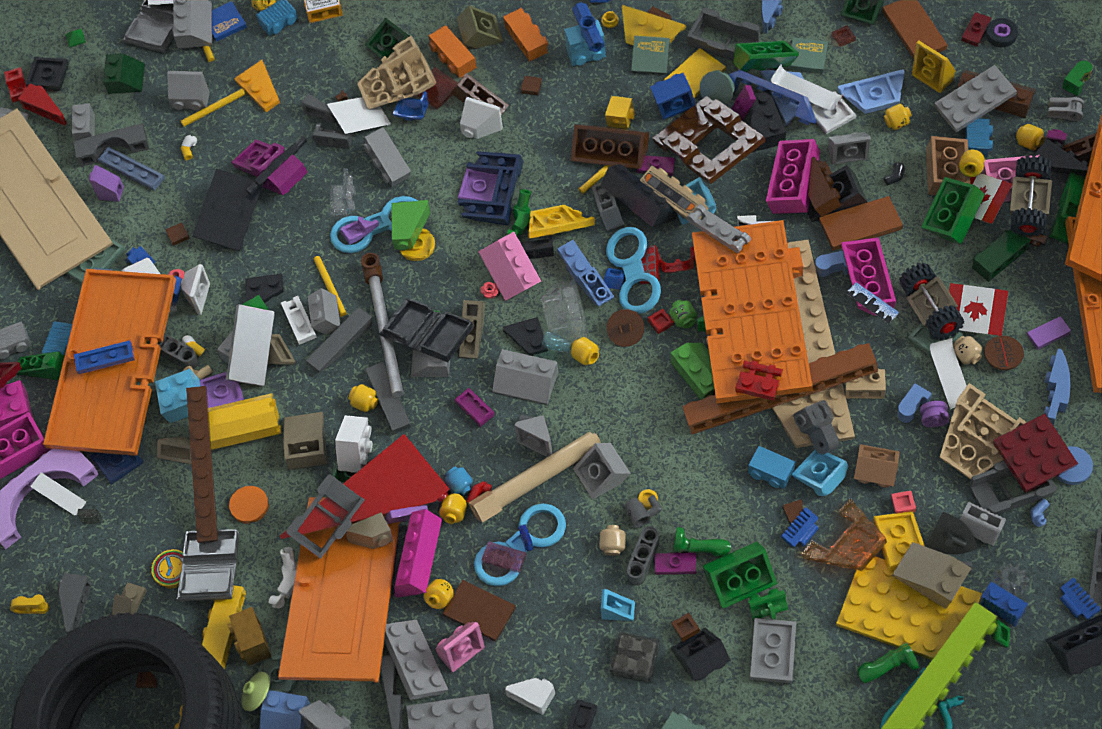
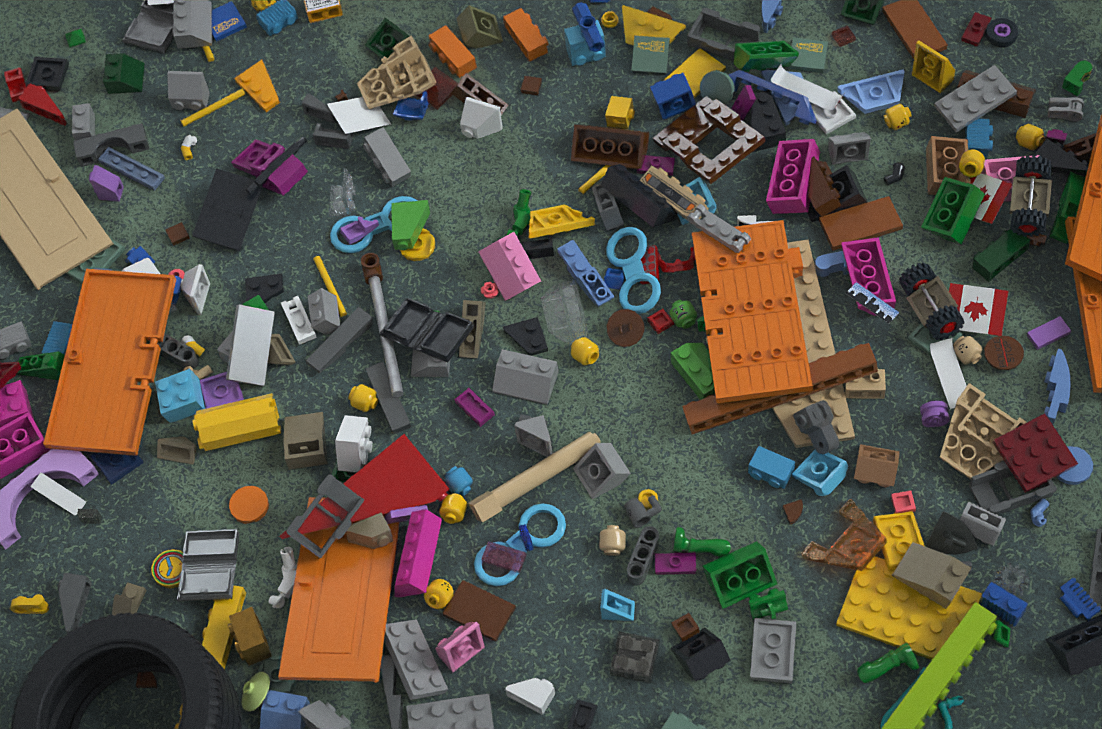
blue plate [74,340,135,374] -> none
reddish brown plate [186,386,218,543] -> none
dark blue wedge [458,151,524,226] -> none
medium lavender tile [458,168,498,201] -> none
red arm [466,481,492,503] -> none
clear light blue cone [542,331,572,353] -> none
red plate [735,360,783,401] -> none
blue piece [781,507,819,547] -> none
medium blue leg [897,384,932,423] -> none

